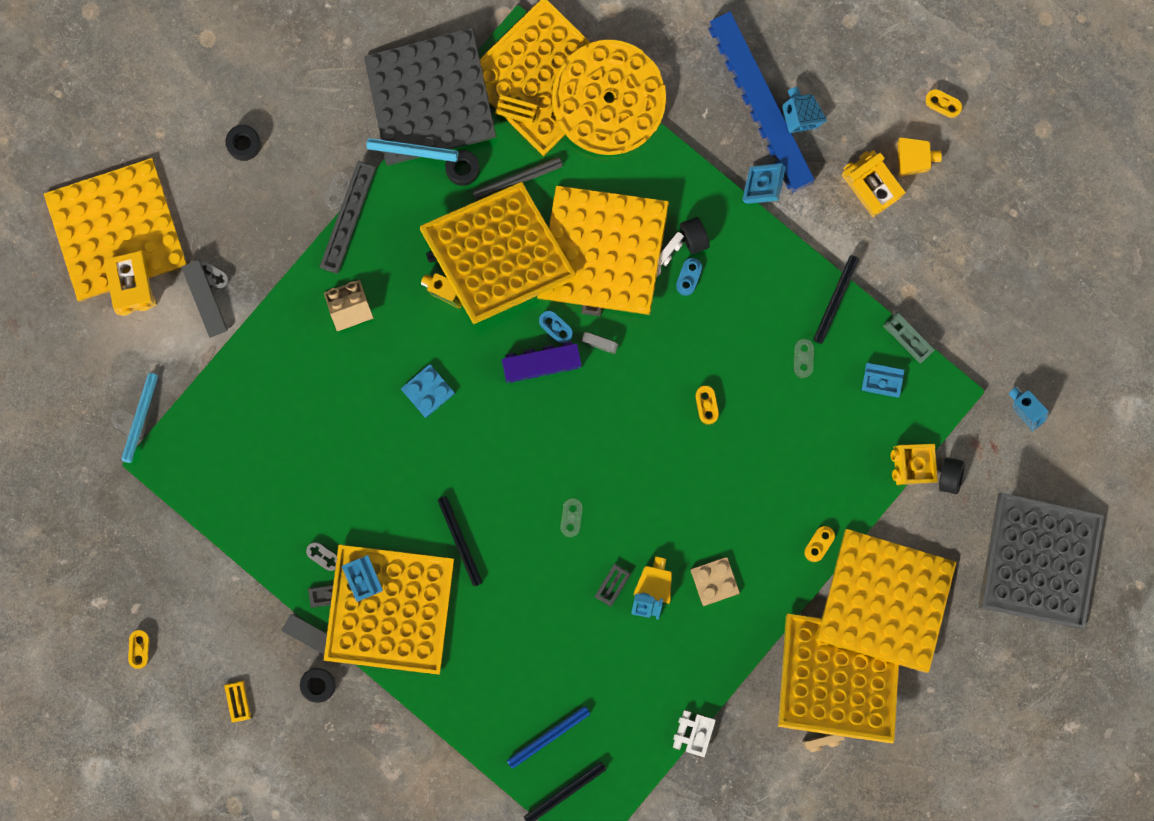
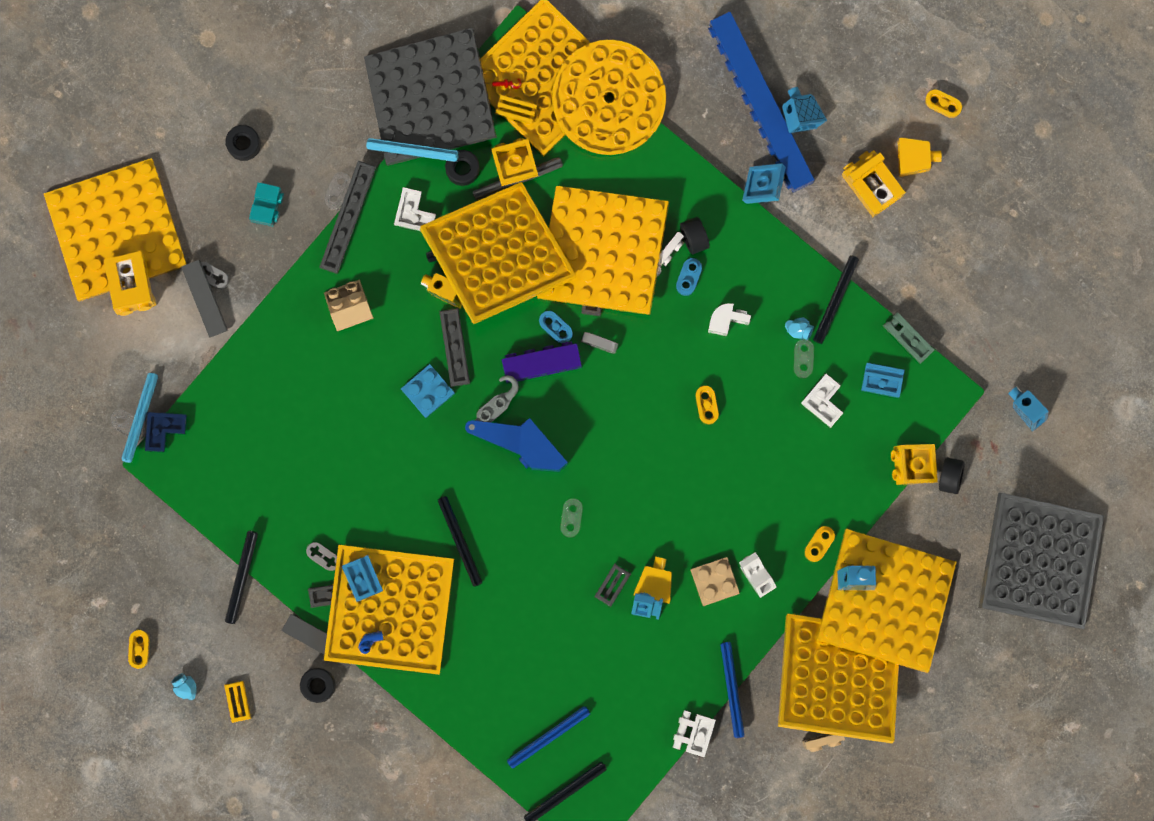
none -> dark blue plate [145,412,187,452]
none -> medium azure rock [171,673,196,700]
none -> black axle [225,530,258,624]
none -> teal brick [249,182,284,227]
none -> blue arm [358,631,383,654]
none -> white plate [394,187,436,231]
none -> dark grey tile [439,308,470,387]
none -> blue slope [465,375,568,472]
none -> yellow plate [491,138,538,186]
none -> red hand [492,78,522,89]
none -> white brick [708,304,751,336]
none -> blue axle [721,642,745,738]
none -> white brick [739,553,776,598]
none -> medium azure rock [785,317,814,340]
none -> white plate [801,374,843,428]
none -> dark azure torso [837,566,876,590]

